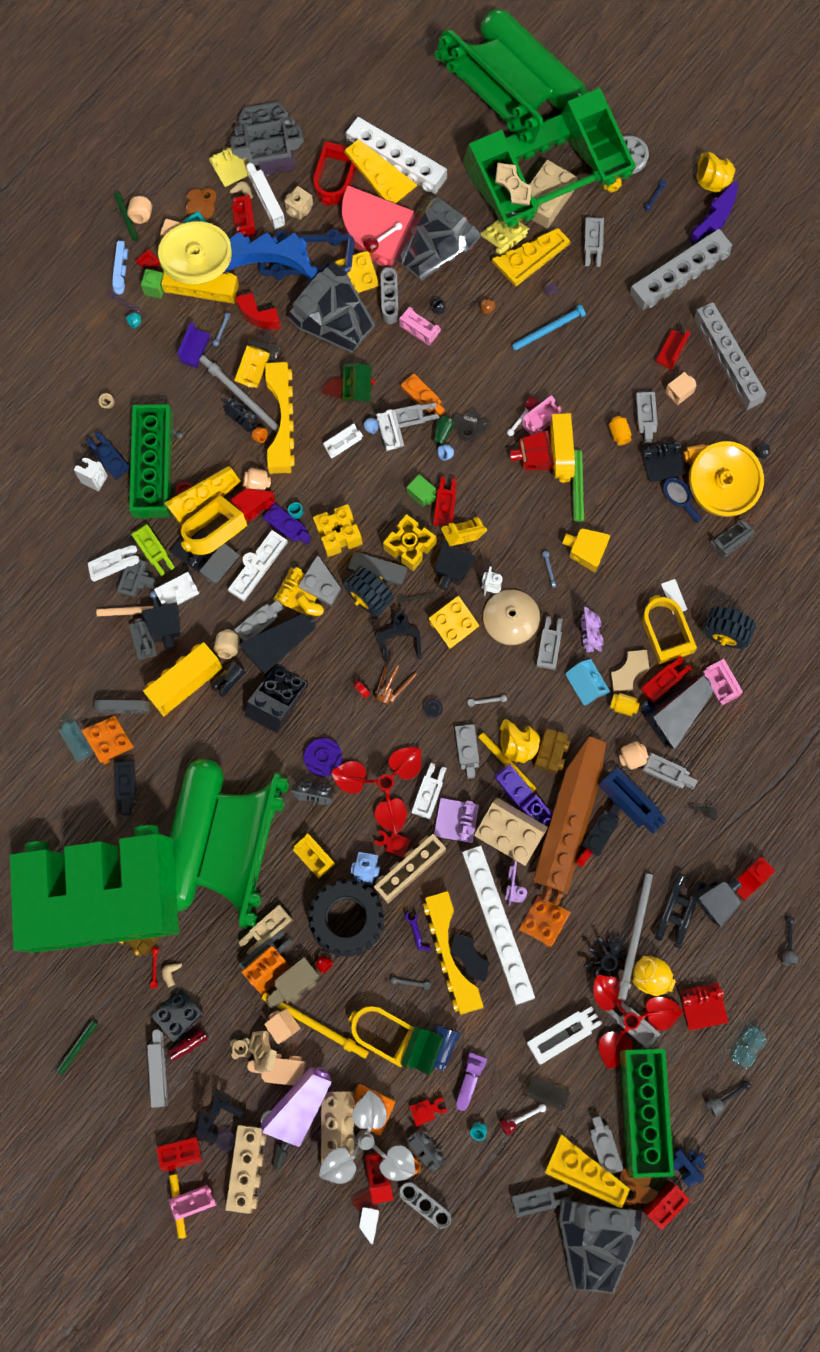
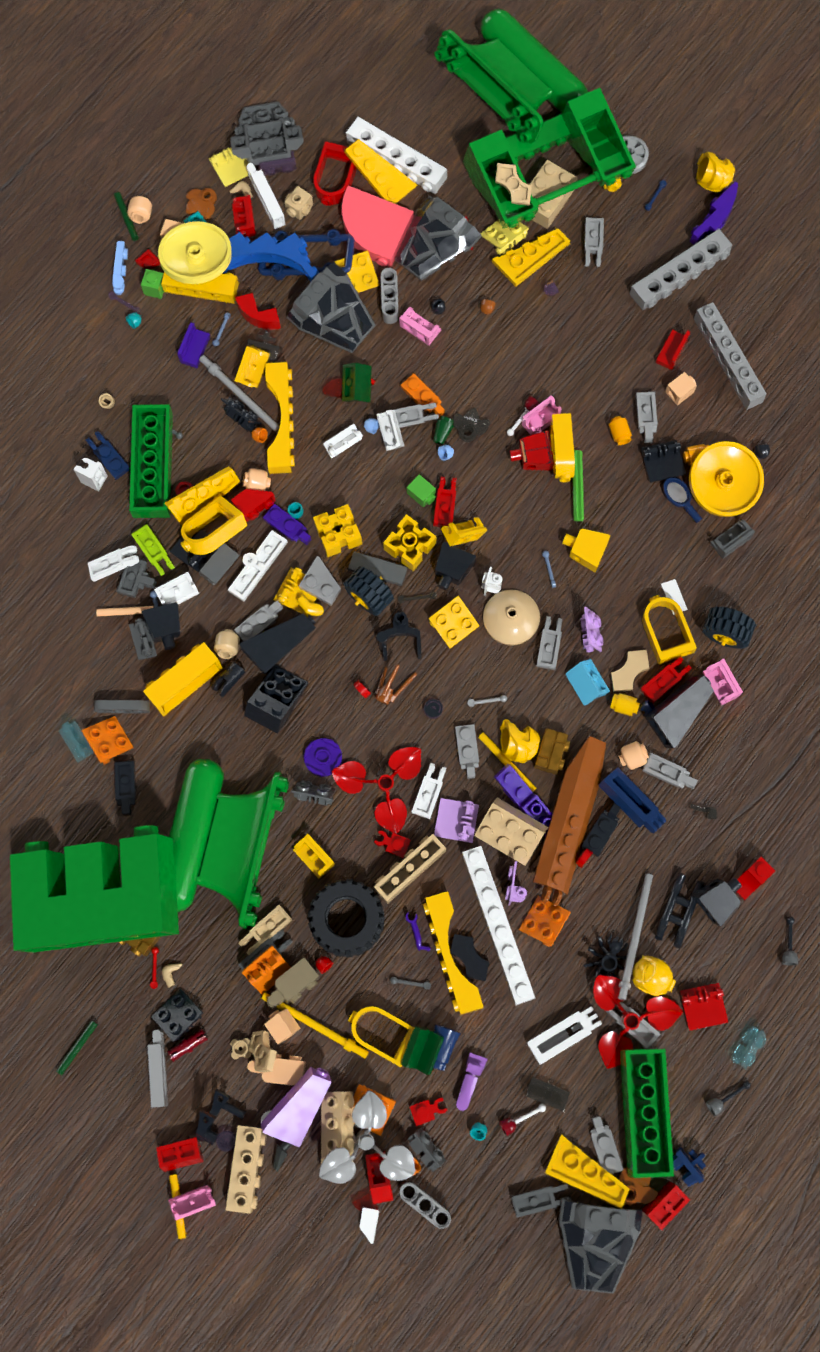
light blue brick [351,852,380,886] -> none
dark red hinge [363,223,402,254] -> none
dark azure bar [512,304,586,350] -> none

